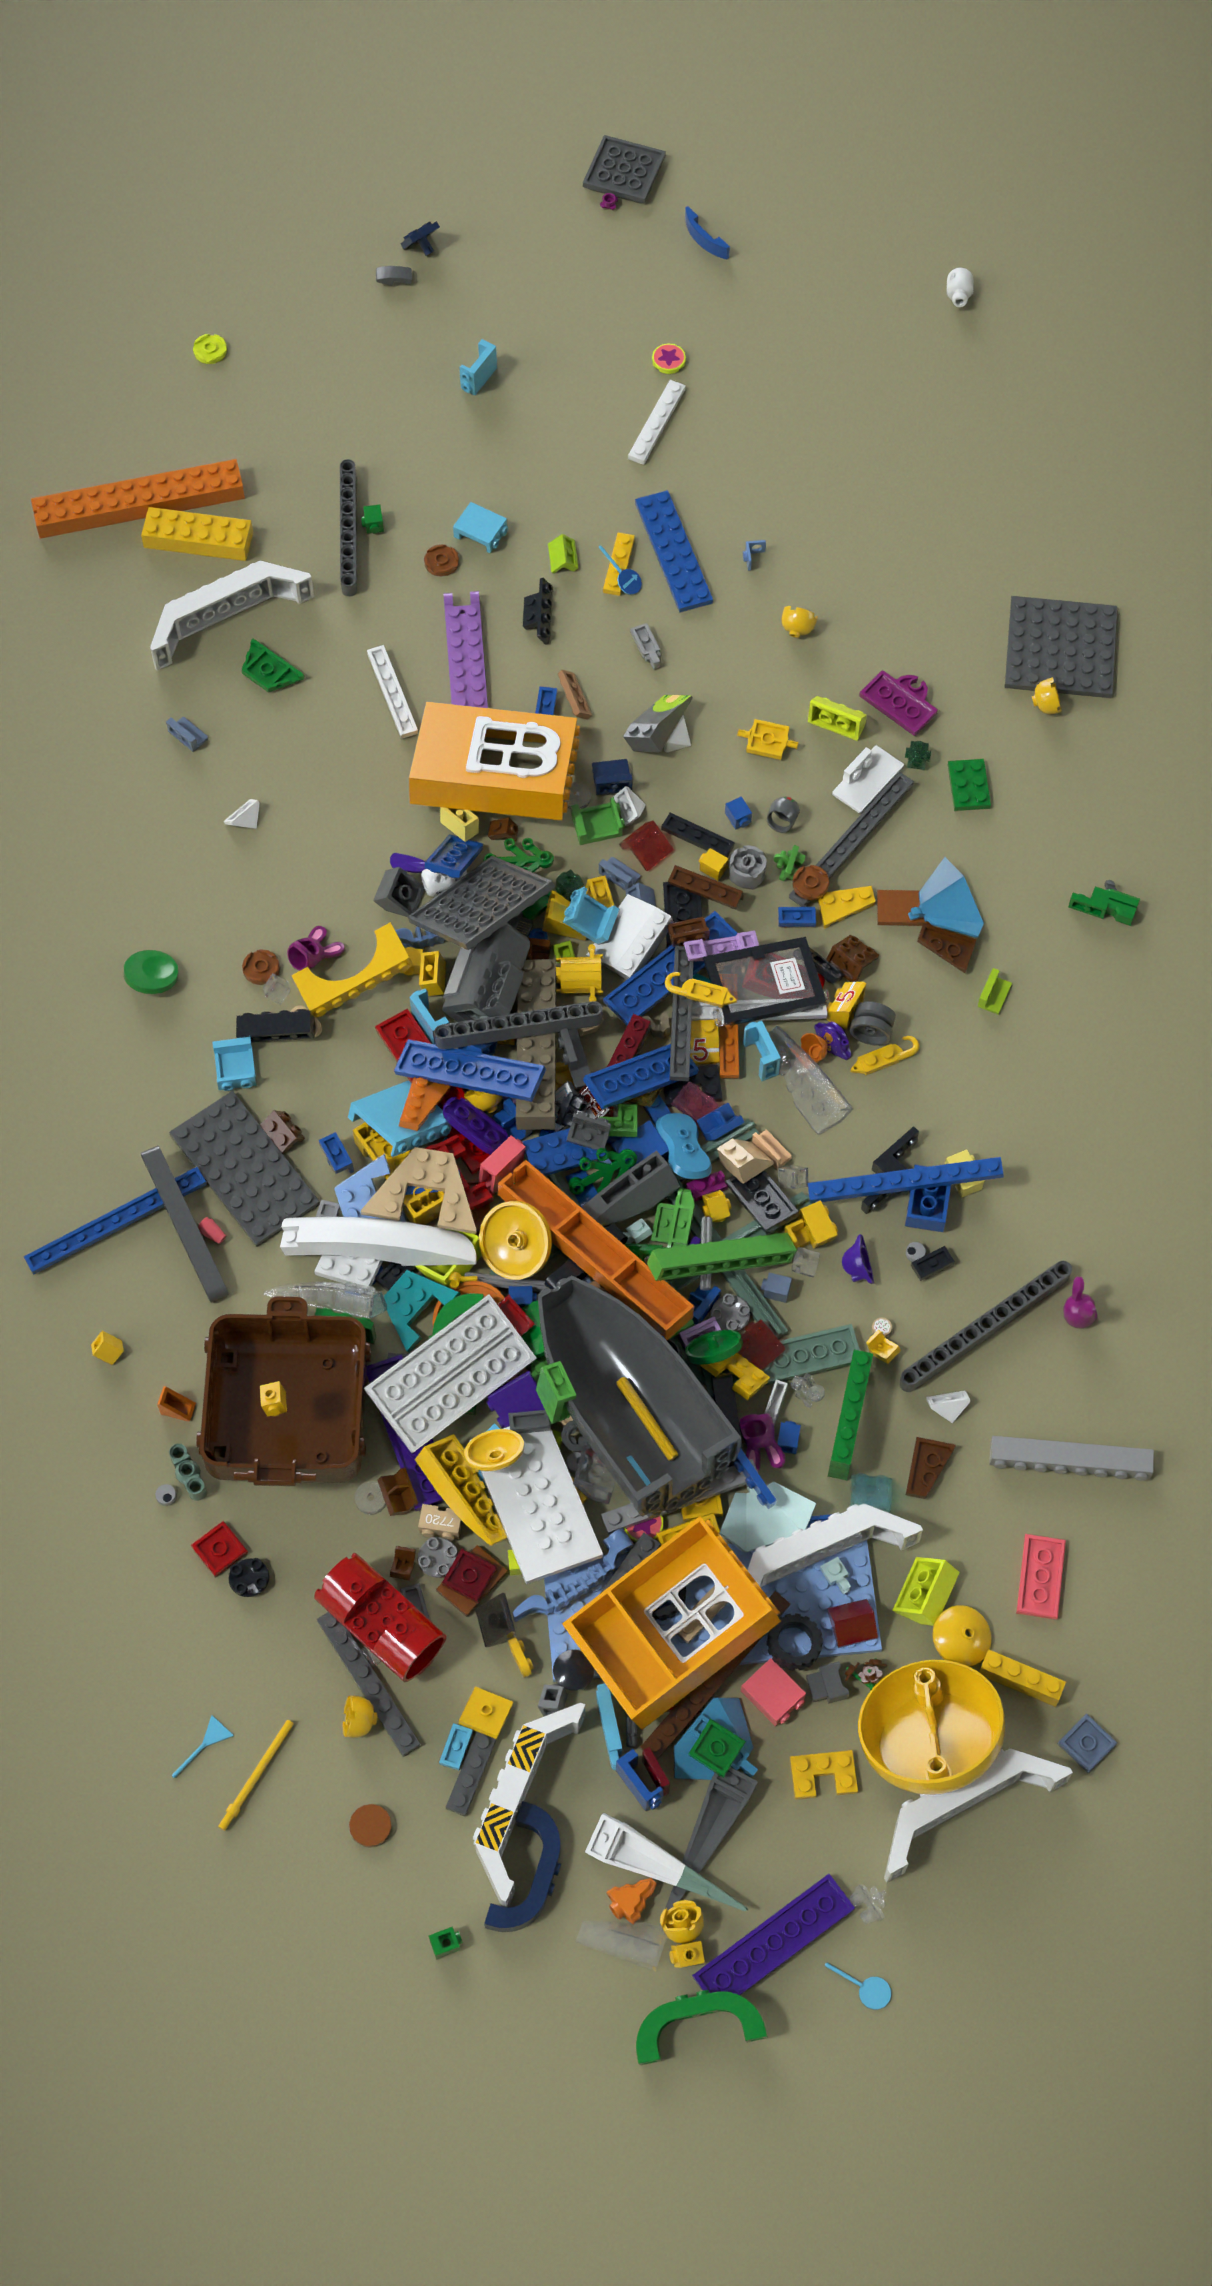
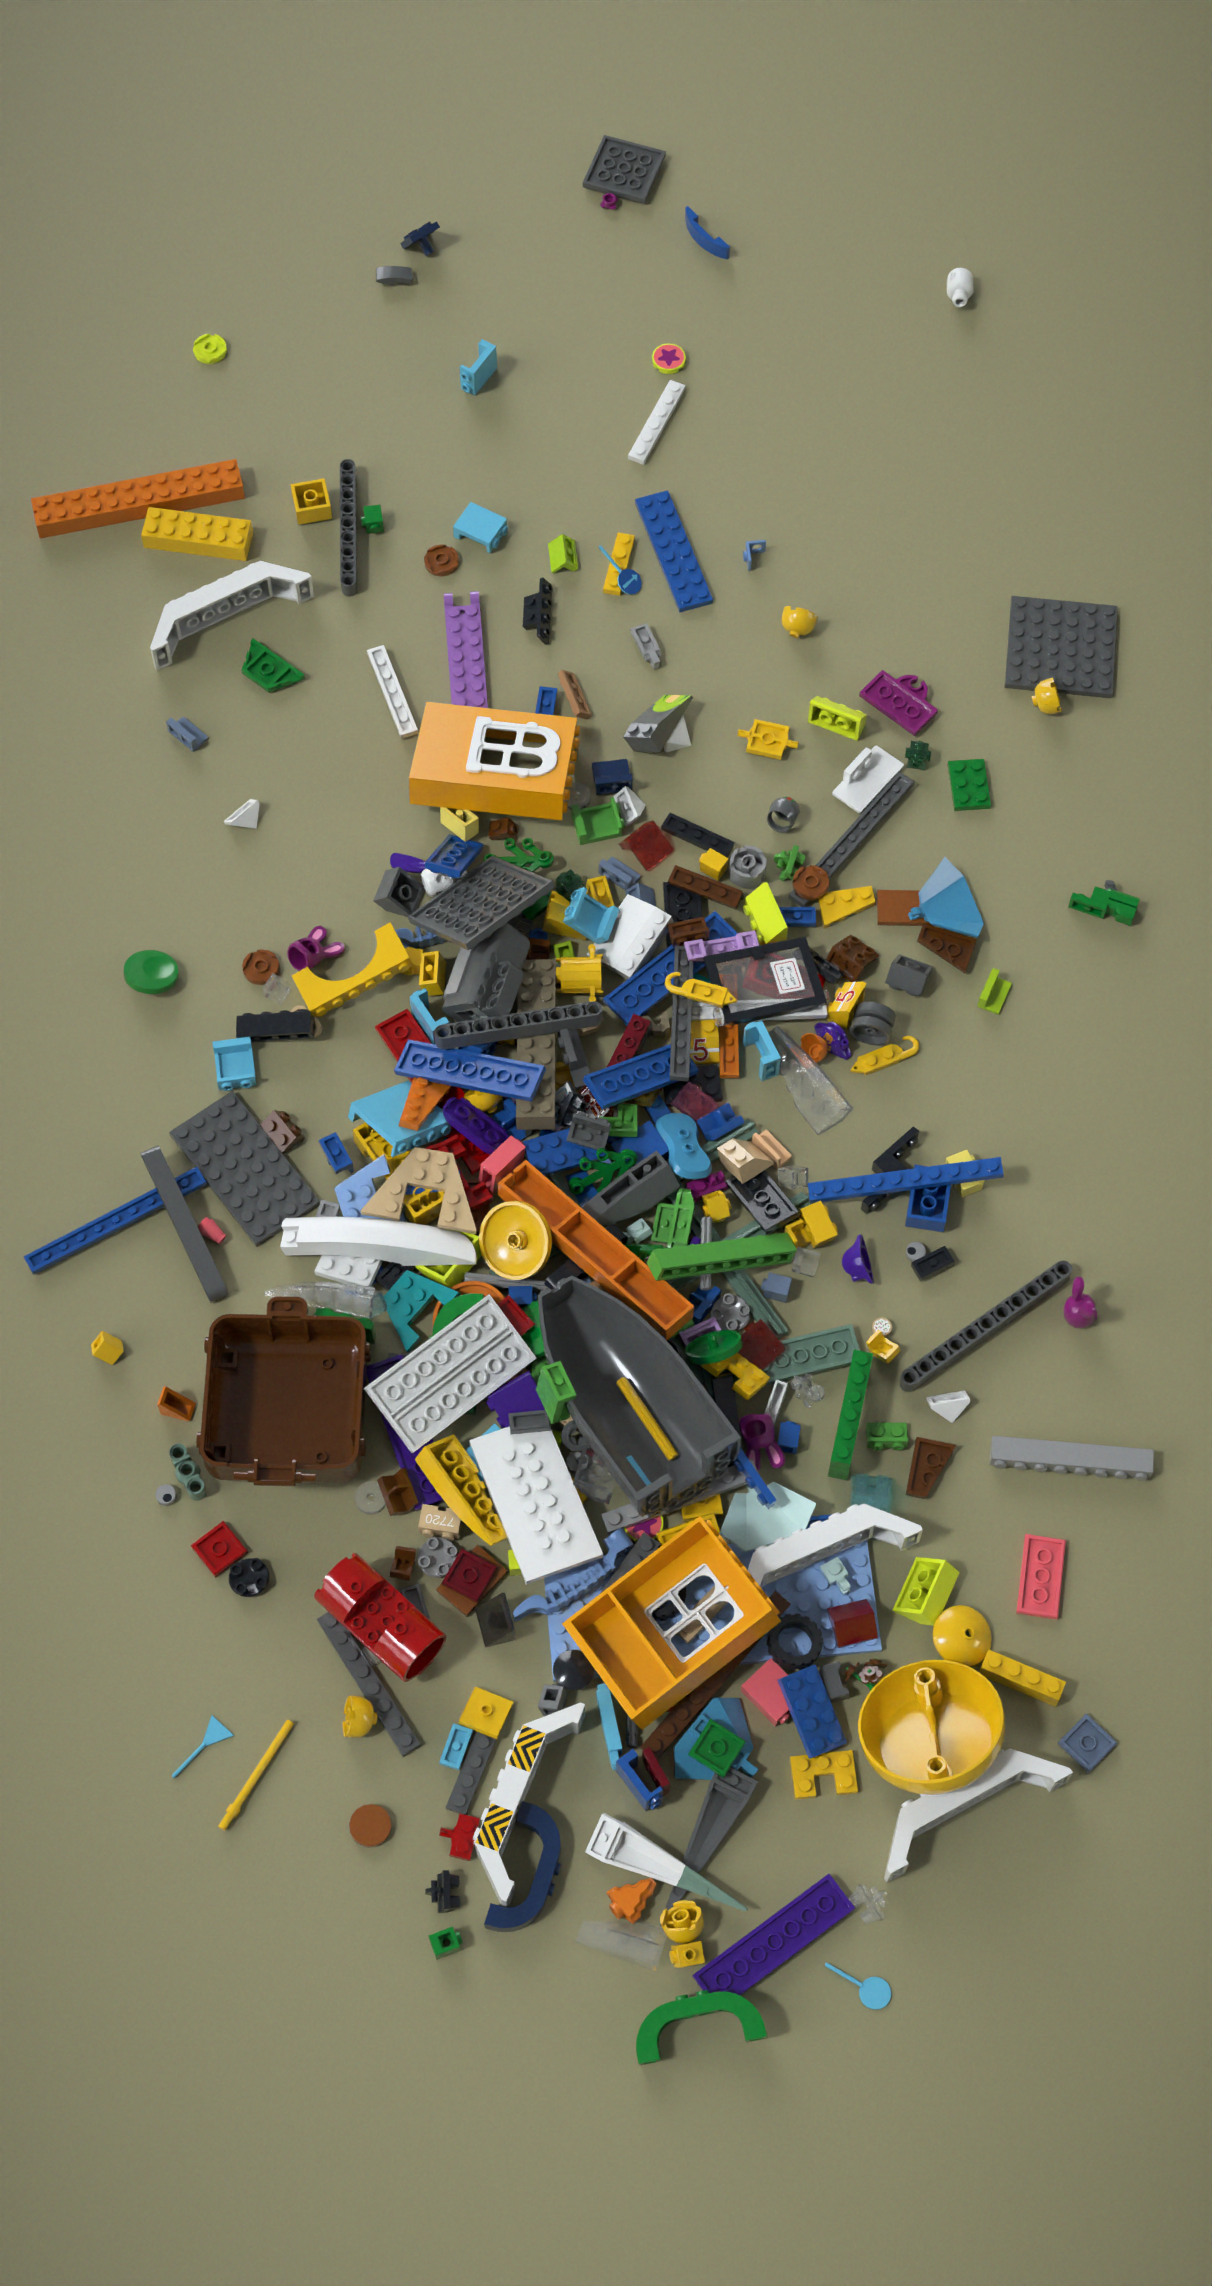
yellow brick [260,1381,287,1416] -> none
yellow hand [449,1272,477,1288] -> none
yellow dish [464,1429,525,1471] -> none
yellow plate [508,1637,534,1678] -> none
blue brick [725,796,752,830] -> none
none -> yellow brick [290,478,332,525]
none -> black hips [425,1870,460,1913]
none -> red plate [439,1813,480,1861]
none -> neon yellow slope [743,882,788,946]
none -> blue plate [777,1664,847,1759]
none -> bright green bracket [866,1423,908,1450]
none -> dark grey slope [885,954,934,996]

